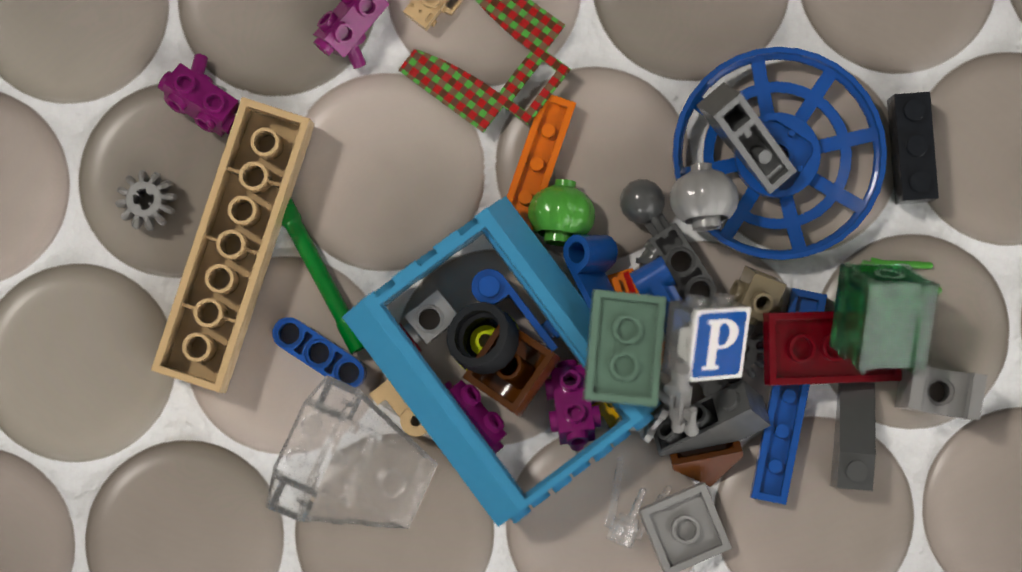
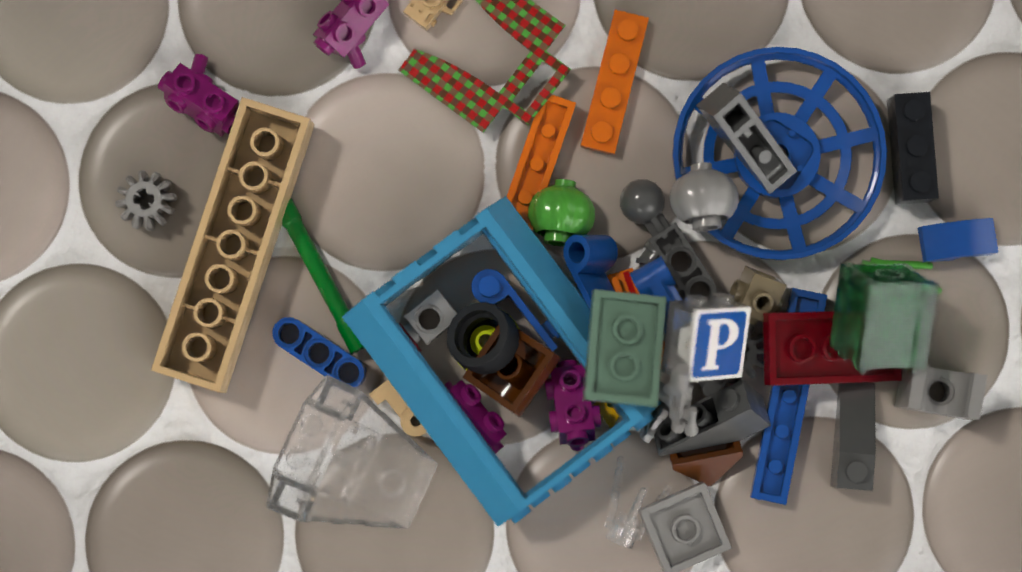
none -> orange plate [580,9,649,155]
none -> blue slope [918,218,999,262]

